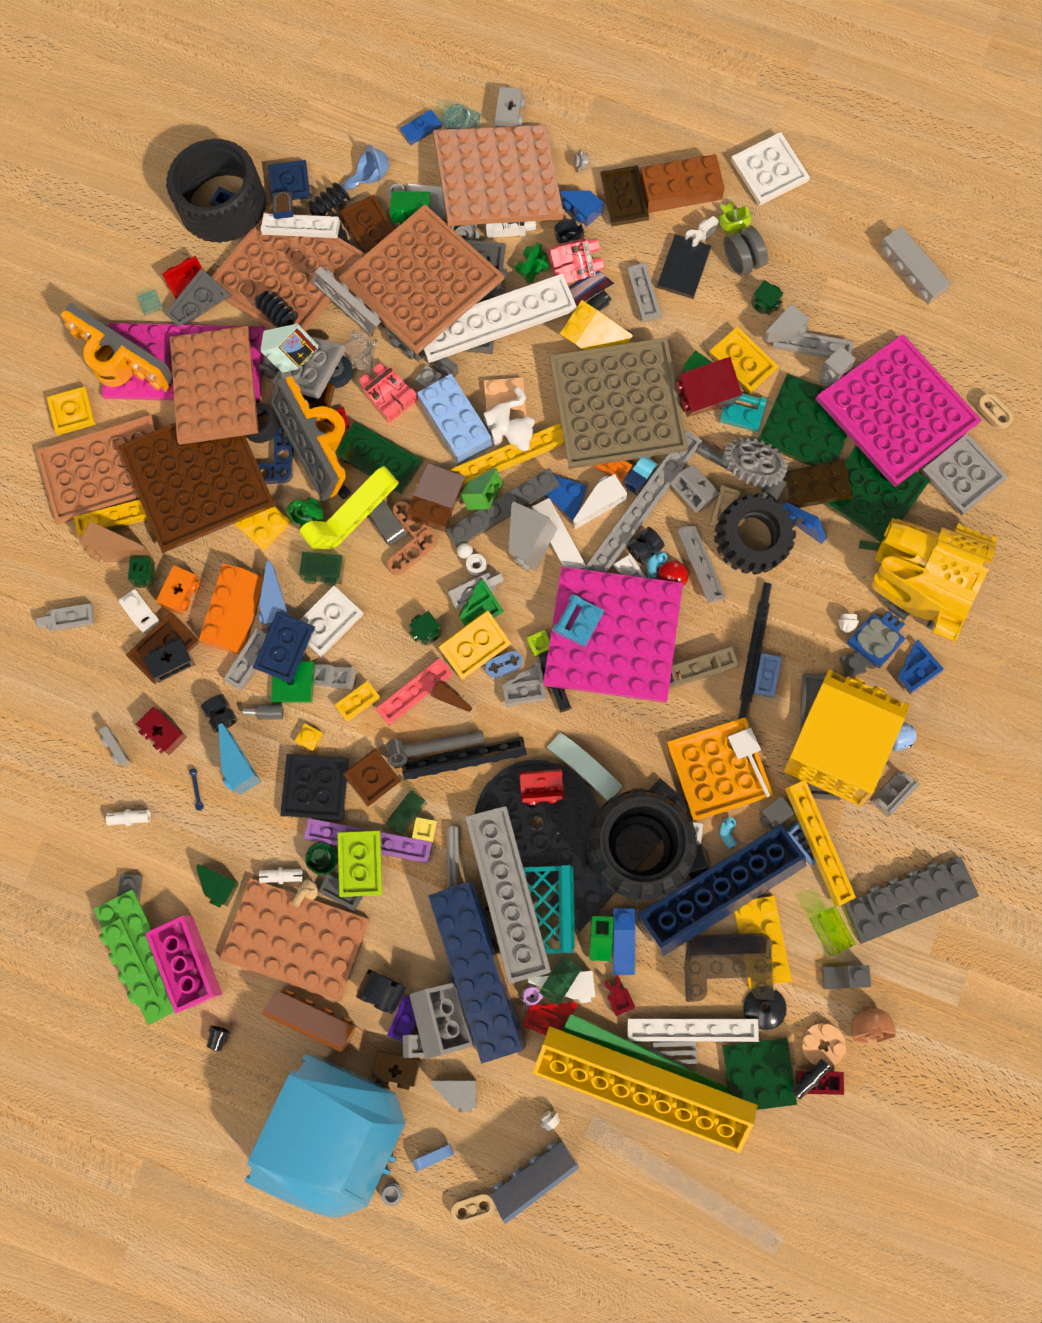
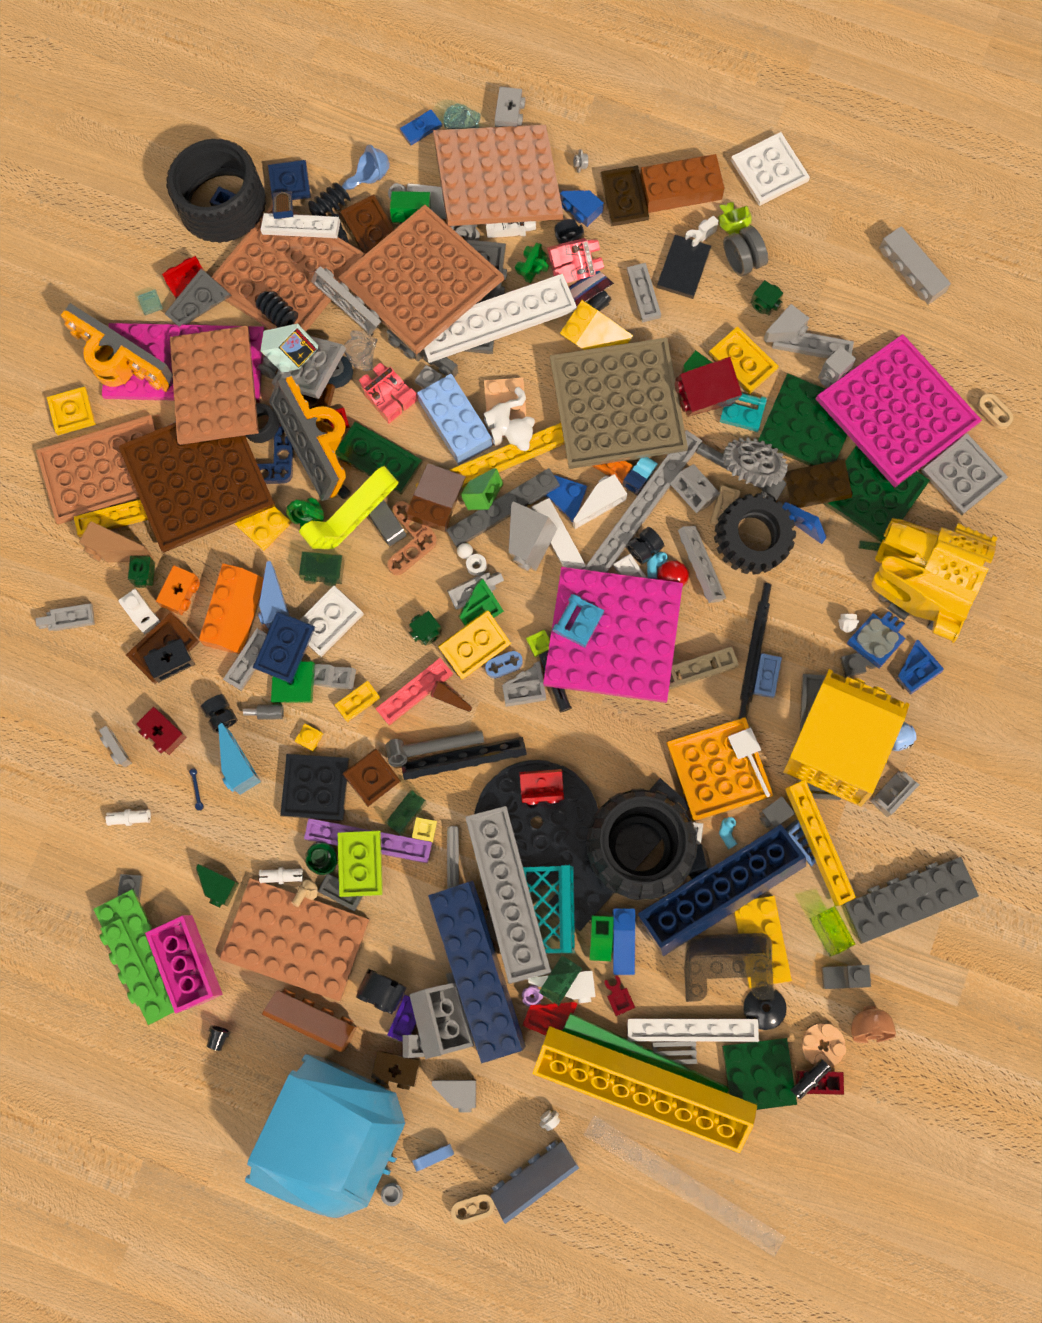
light aqua slope [547,732,623,801] -> none

